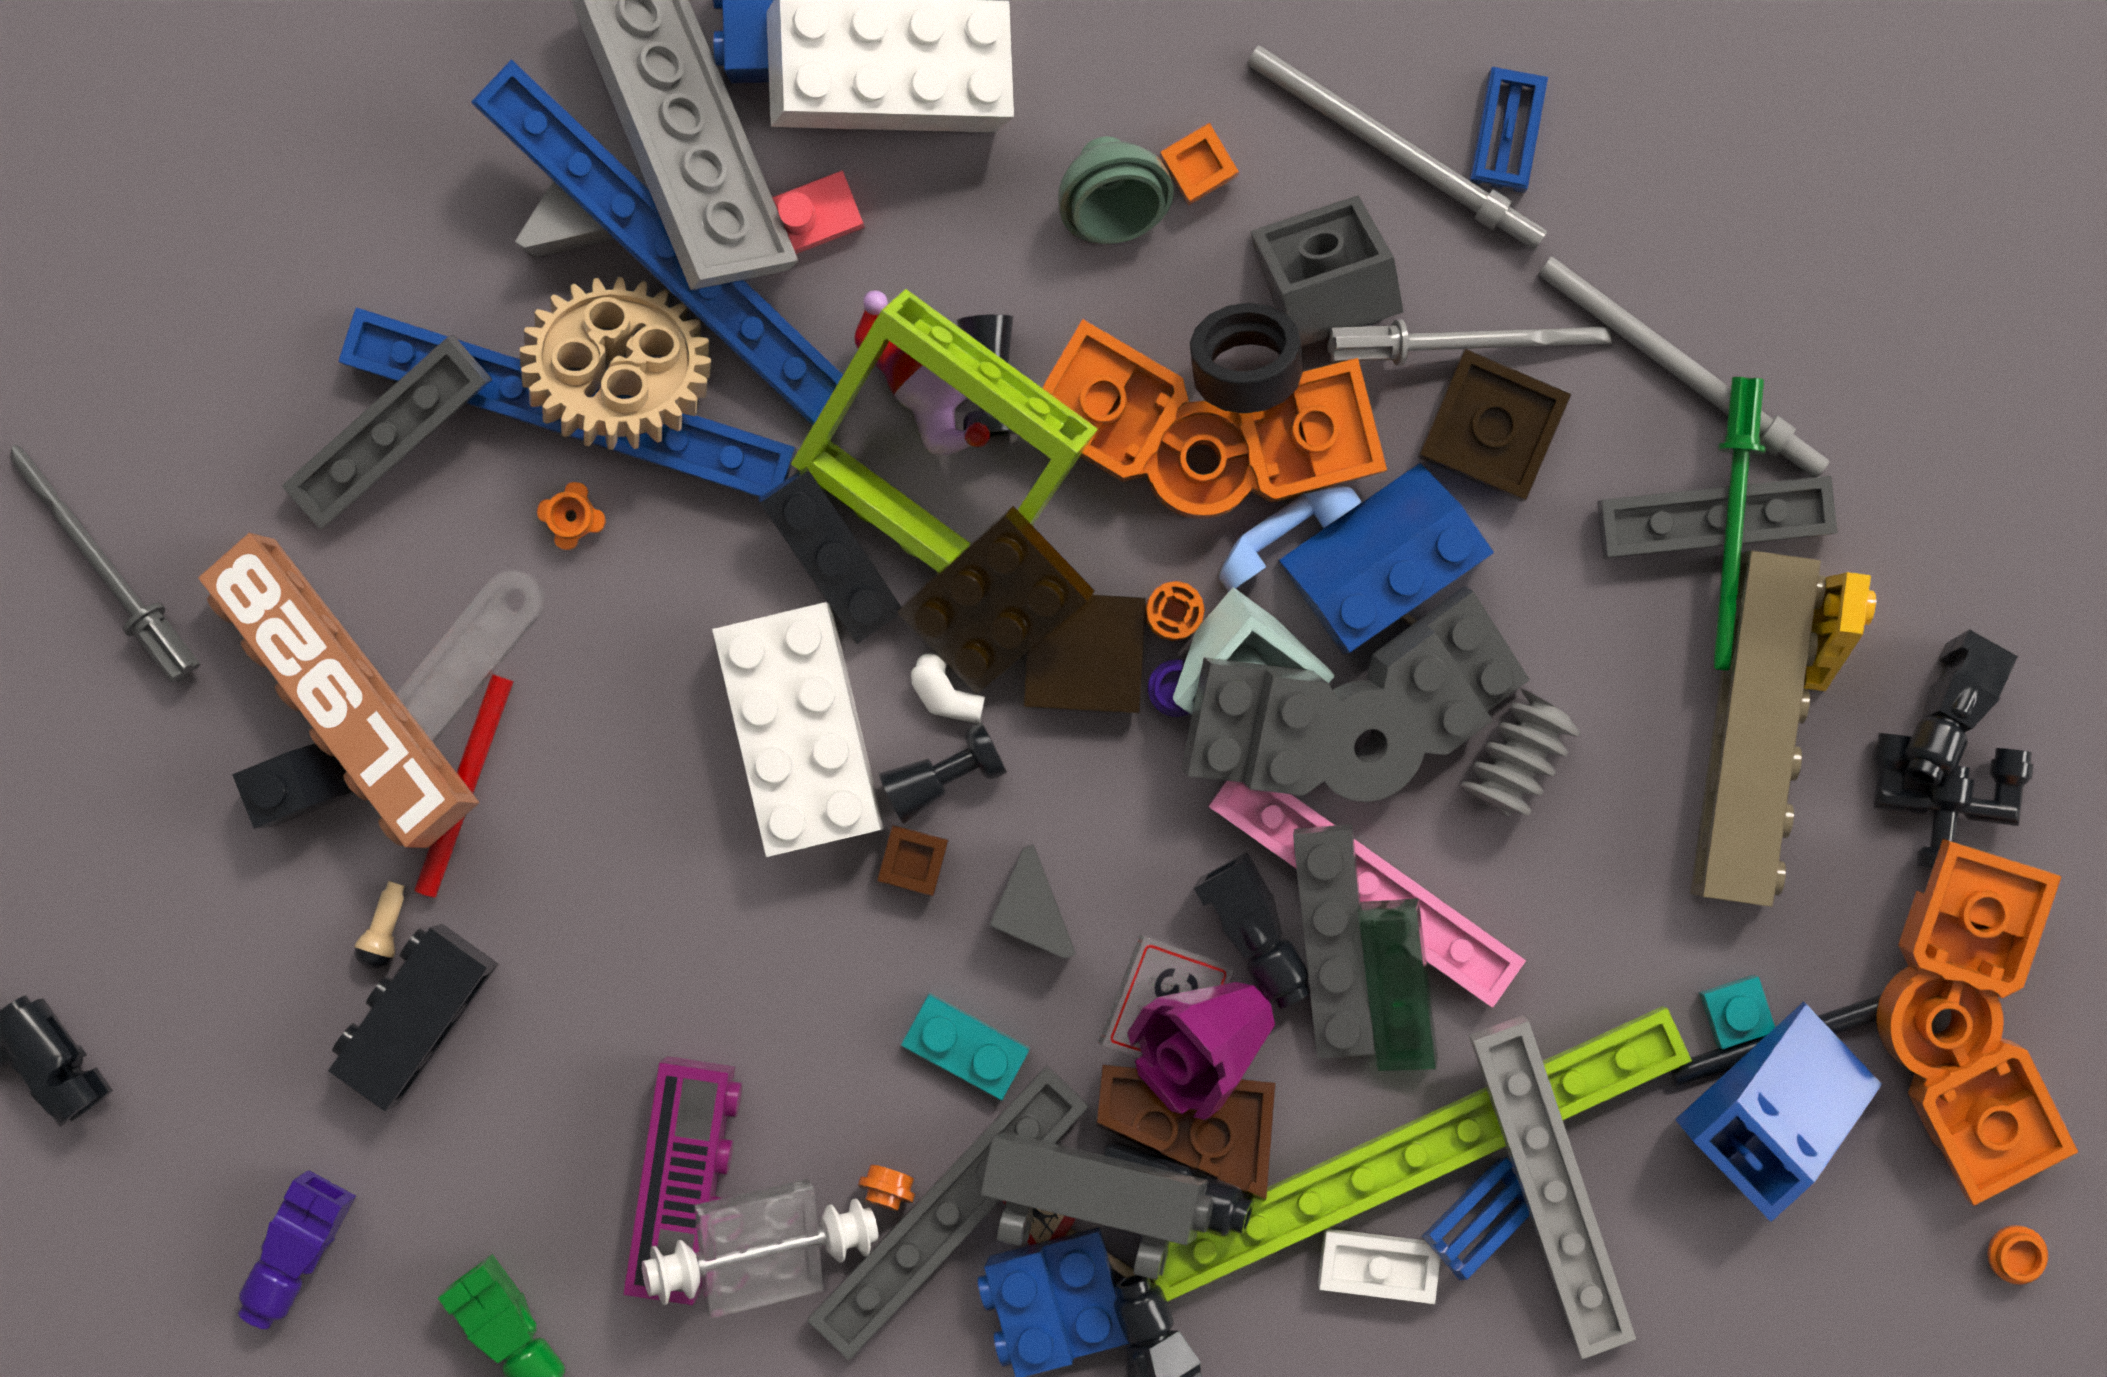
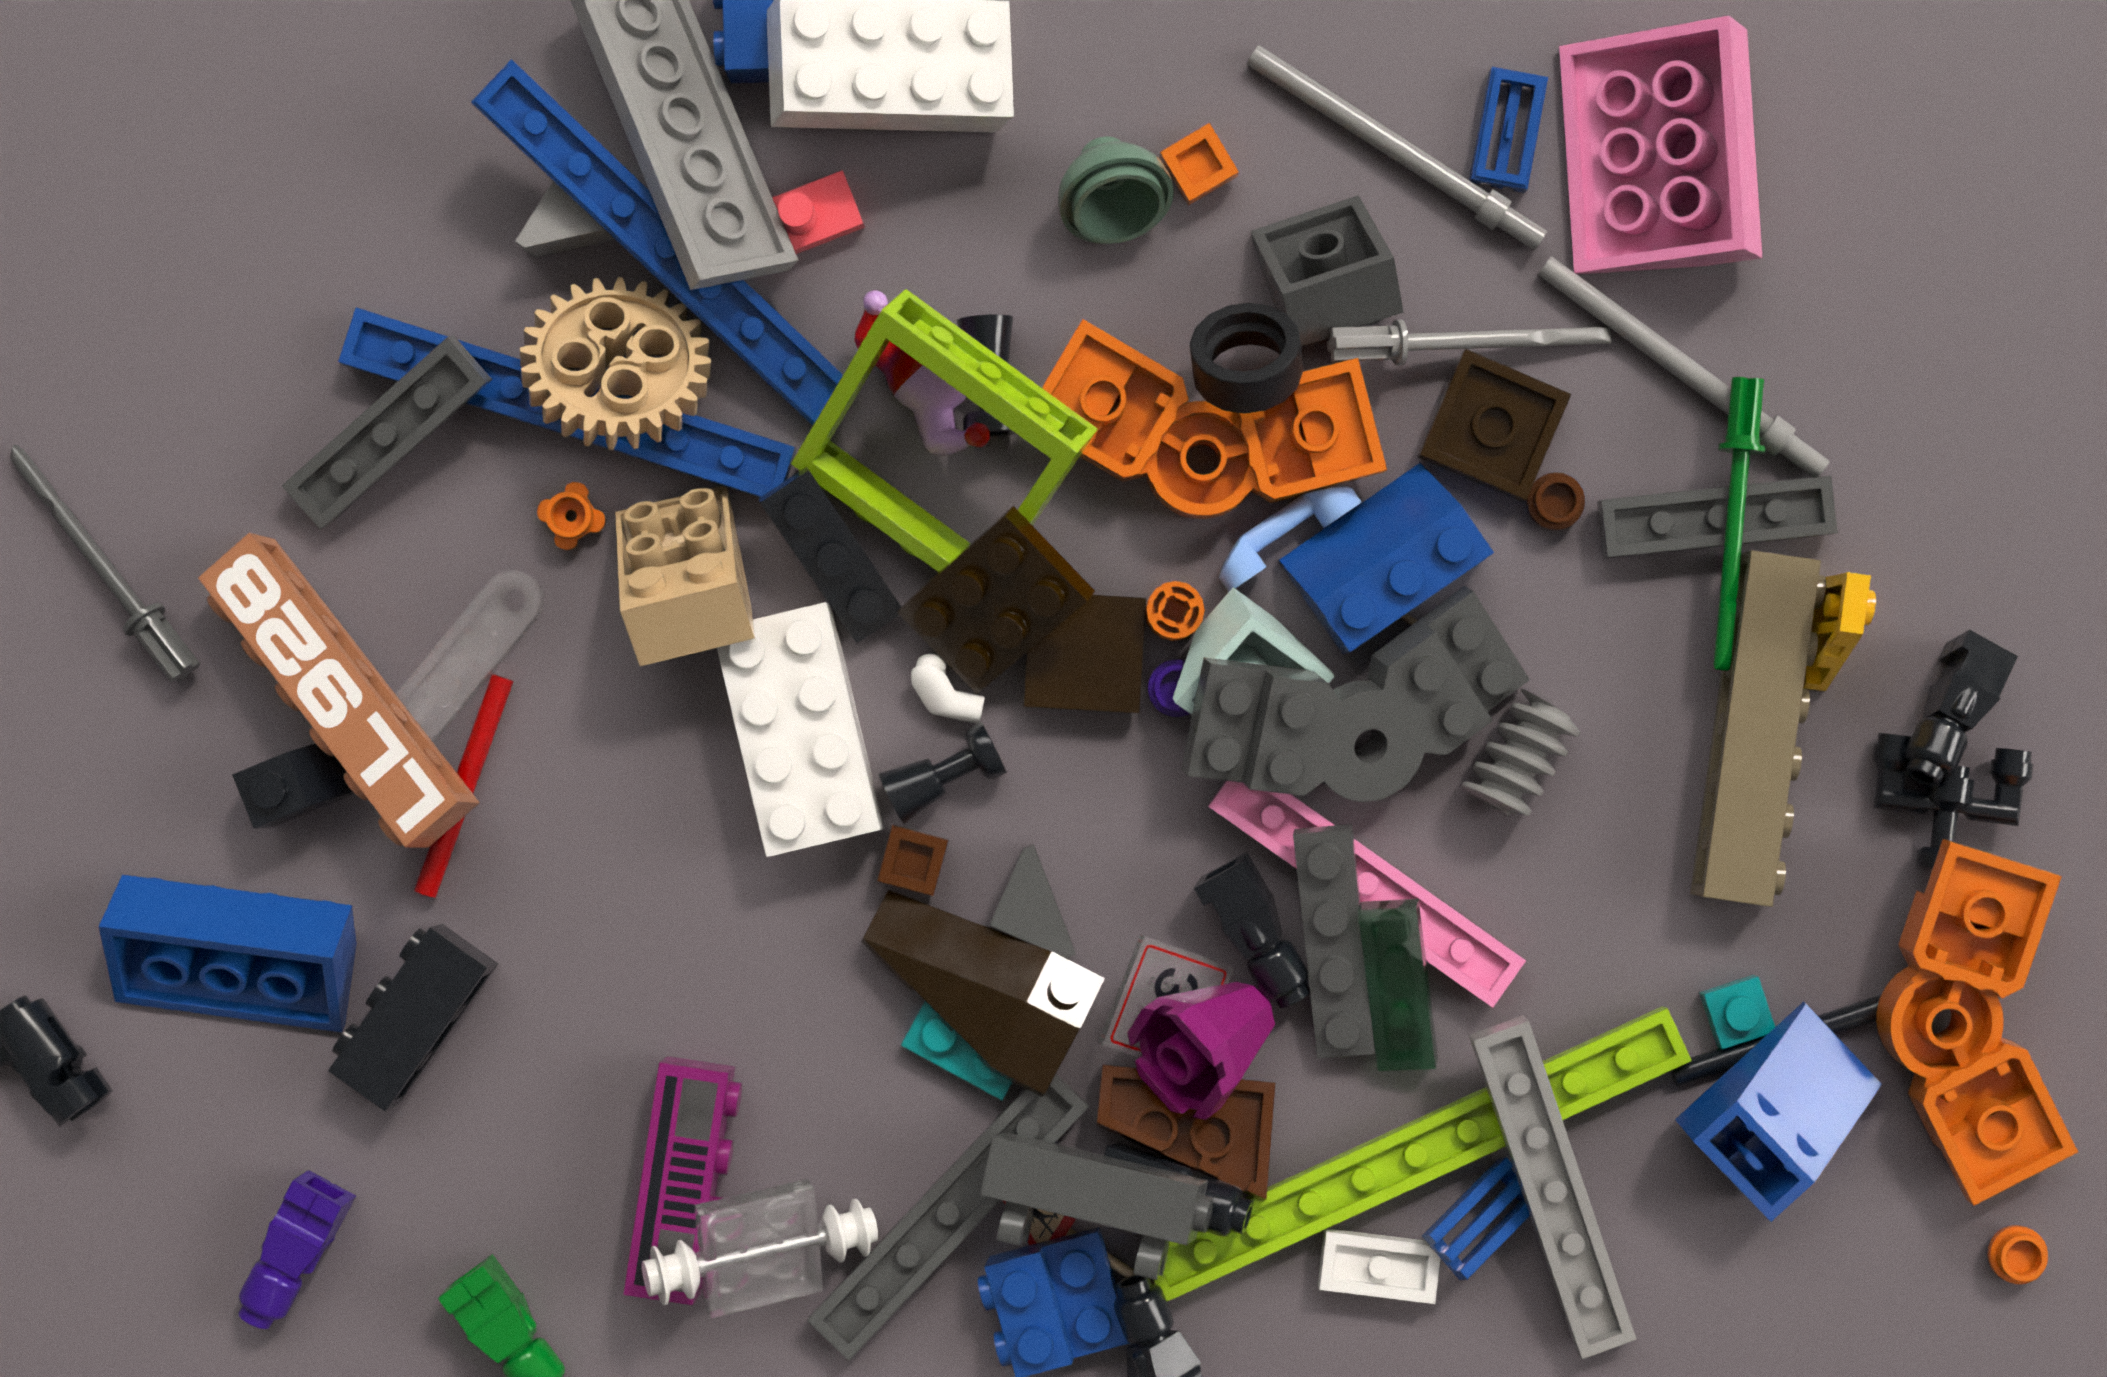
tan piece [354,881,405,969] -> none
orange plate [858,1165,915,1211] -> none
none -> blue slope [98,875,357,1032]
none -> tan slope [615,486,755,666]
none -> dark brown wedge [861,890,1104,1097]
none -> reddish brown plate [1526,472,1585,530]
none -> bright pink slope [1559,16,1763,275]

